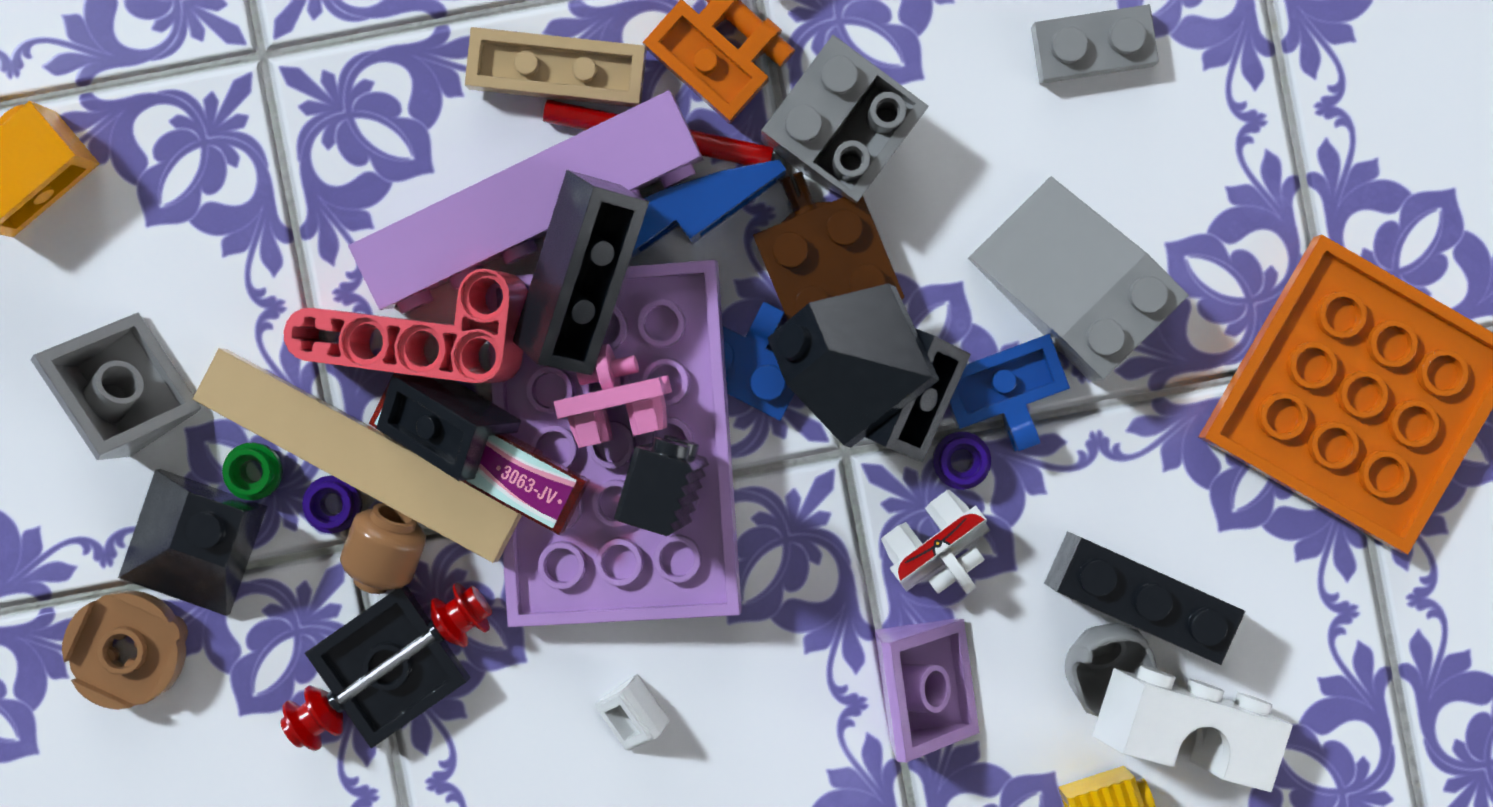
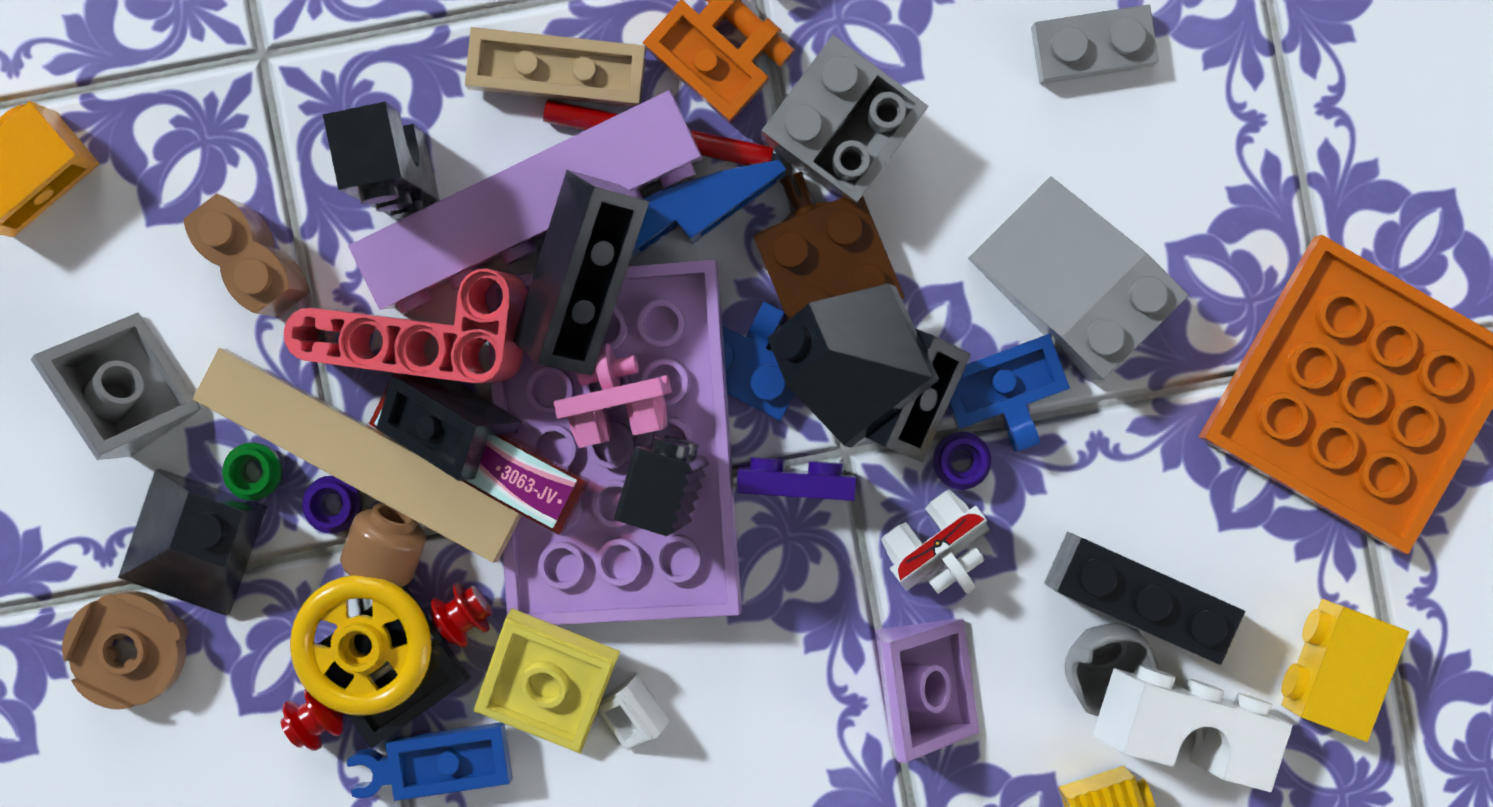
none -> medium nougat brick [183,193,309,317]
none -> yellow plate [290,575,431,716]
none -> black arch [323,101,440,219]
none -> blue plate [347,722,513,801]
none -> light yellow plate [473,608,621,754]
none -> dark purple plate [736,457,856,501]
none -> yellow brick [1281,599,1410,742]

